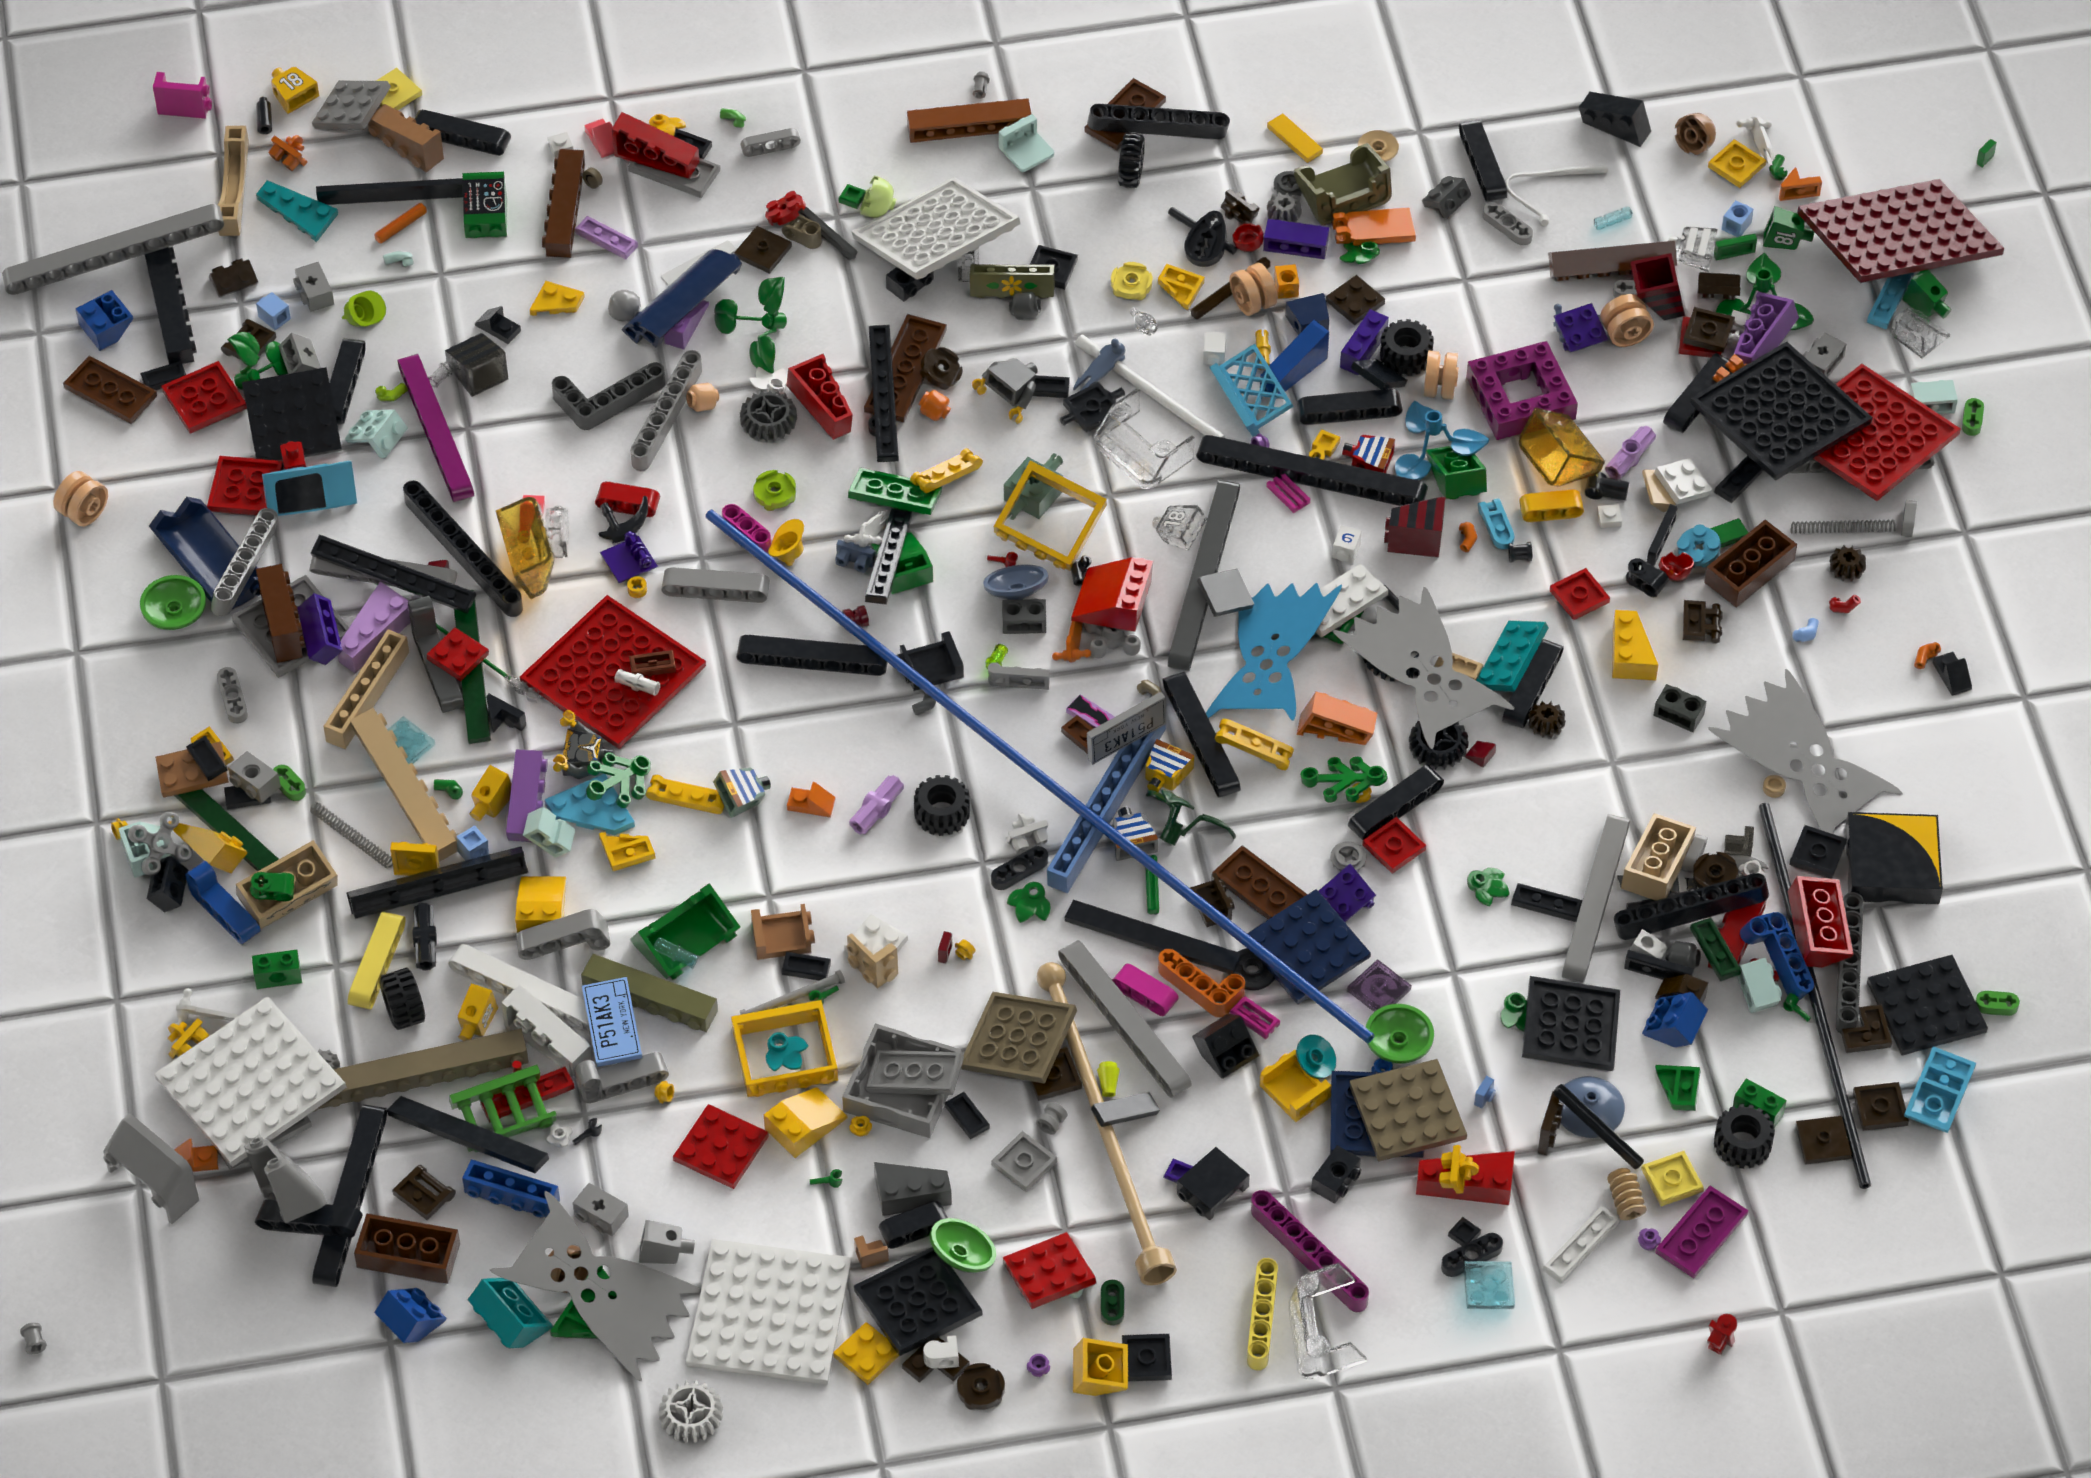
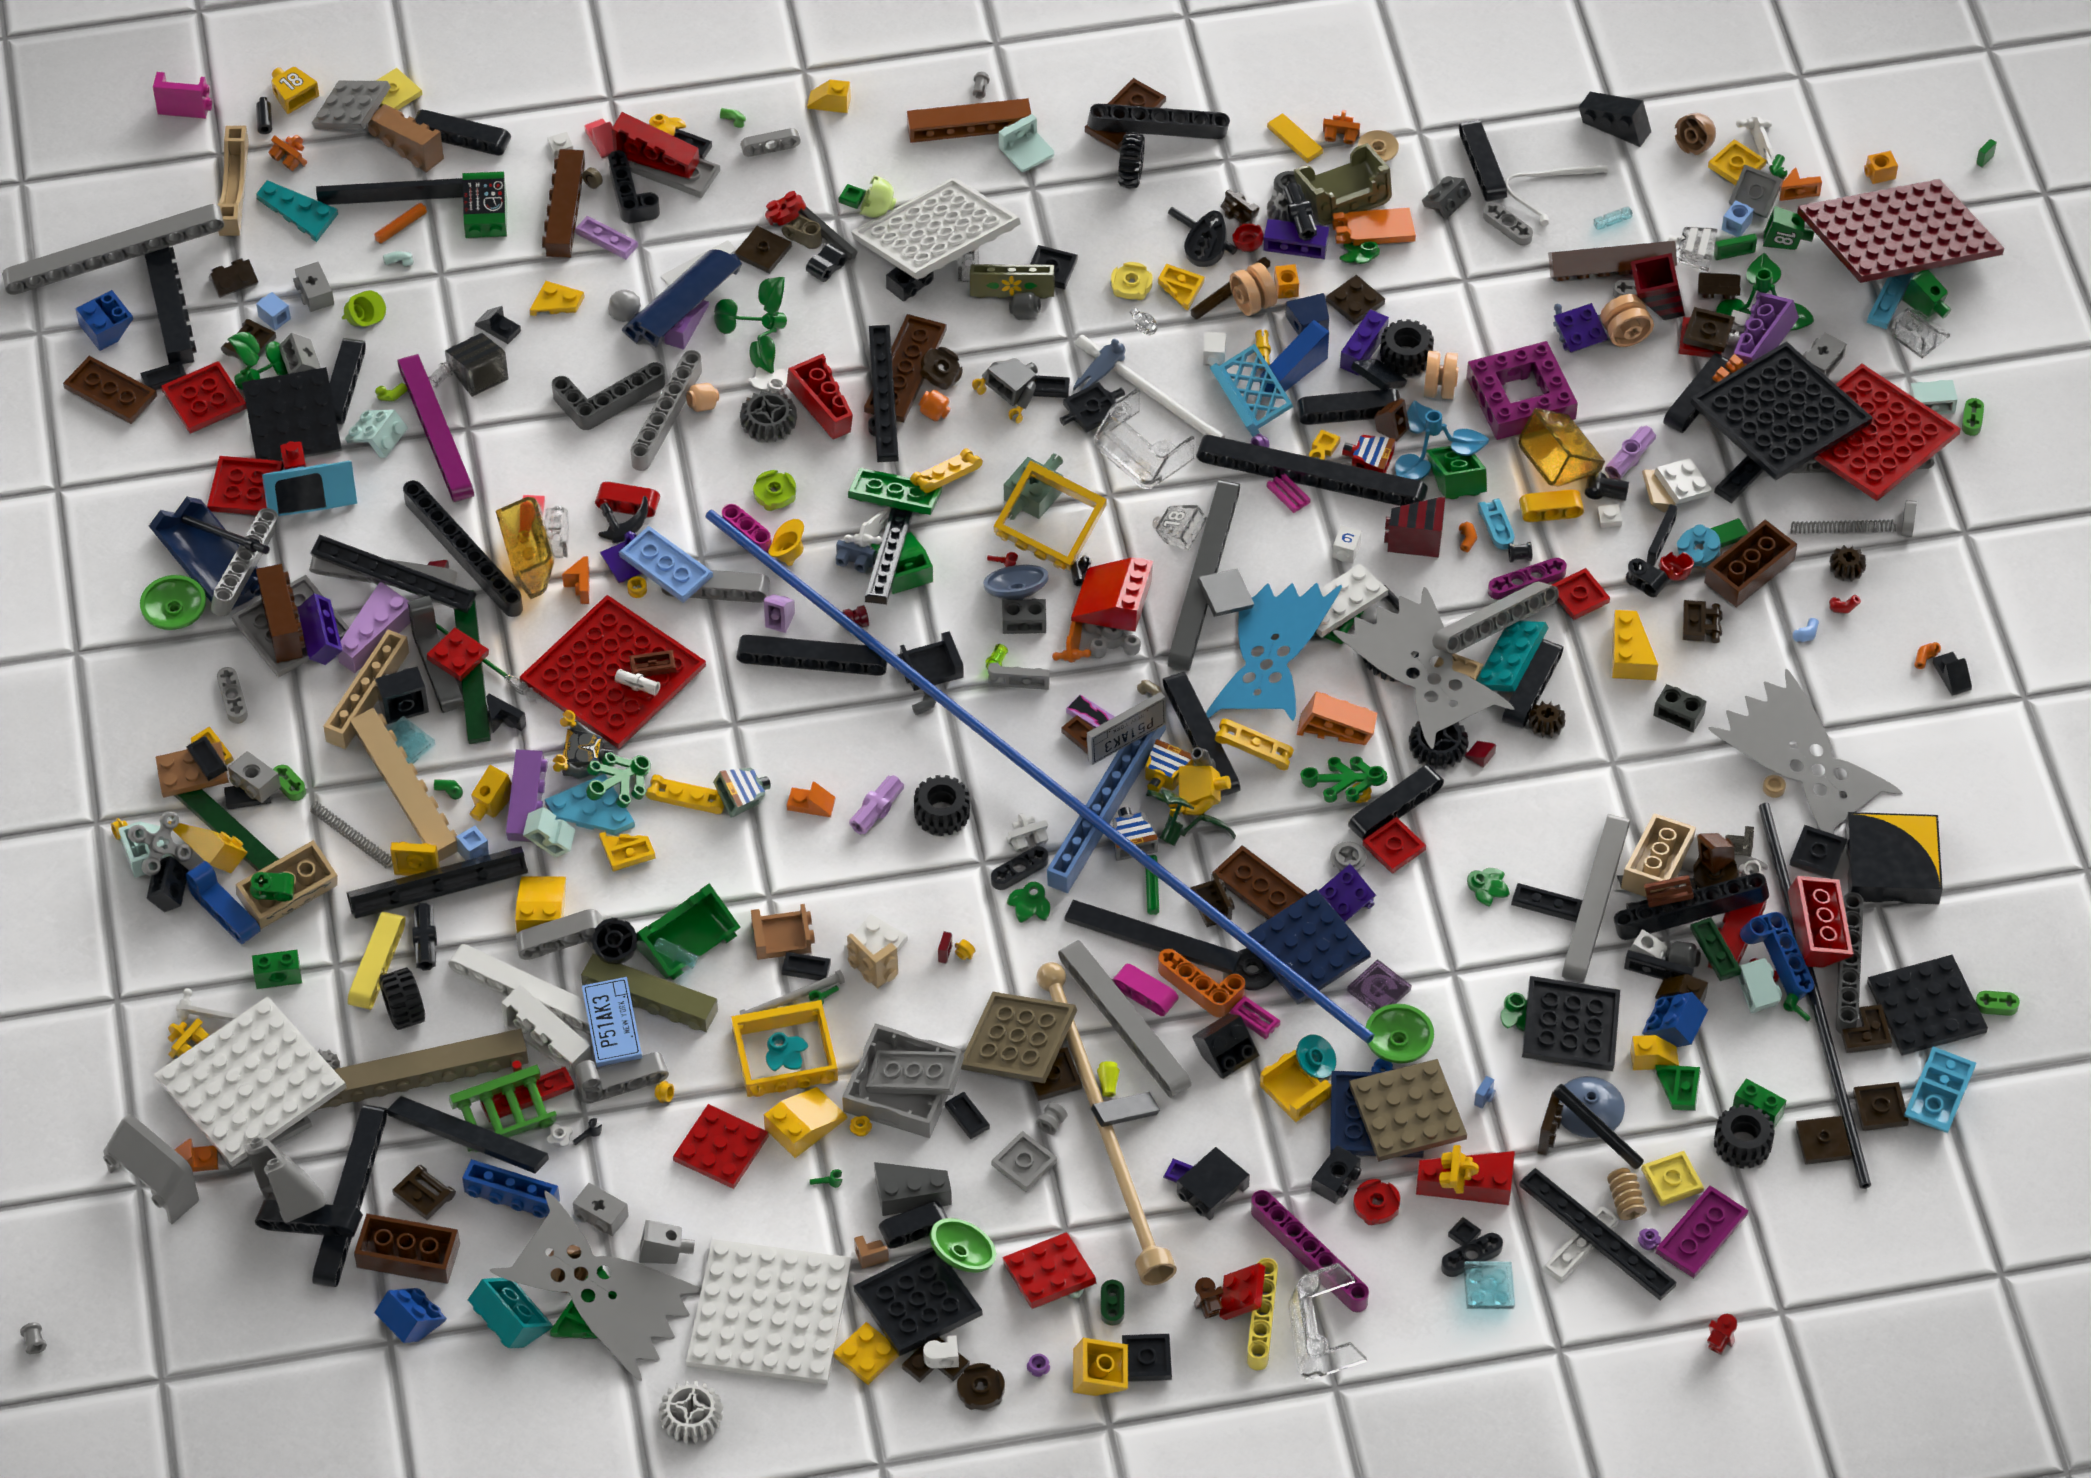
light nougat wheel [53,471,108,527] -> none
yellow torso [457,983,498,1041] -> none
none -> black bar [182,515,270,554]
none -> black brick [375,666,429,724]
none -> orange slope [562,556,590,604]
none -> black cylinder [591,918,638,964]
none -> black beam [608,150,660,224]
none -> light blue tile [619,526,713,603]
none -> lavender slope [764,594,795,633]
none -> black axle [806,243,847,282]
none -> yellow slope [807,79,851,113]
none -> yellow torso [1168,747,1231,817]
none -> reddish brown hips [1194,1277,1224,1319]
none -> red plate [1219,1263,1265,1321]
none -> black piece [1283,182,1317,241]
none -> orange hips [1323,110,1360,145]
none -> red plate [1353,1179,1401,1226]
none -> reddish brown slope [1374,398,1410,442]
none -> light grey beam [1432,581,1559,654]
none -> magenta beam [1488,558,1567,600]
none -> black tile [1519,1168,1677,1301]
none -> yellow slope [1630,1035,1679,1070]
none -> copper tile [1644,875,1694,908]
none -> reddish brown slope [1697,833,1735,875]
none -> light grey plate [1728,165,1784,219]
none -> light orange brick [1864,150,1898,184]

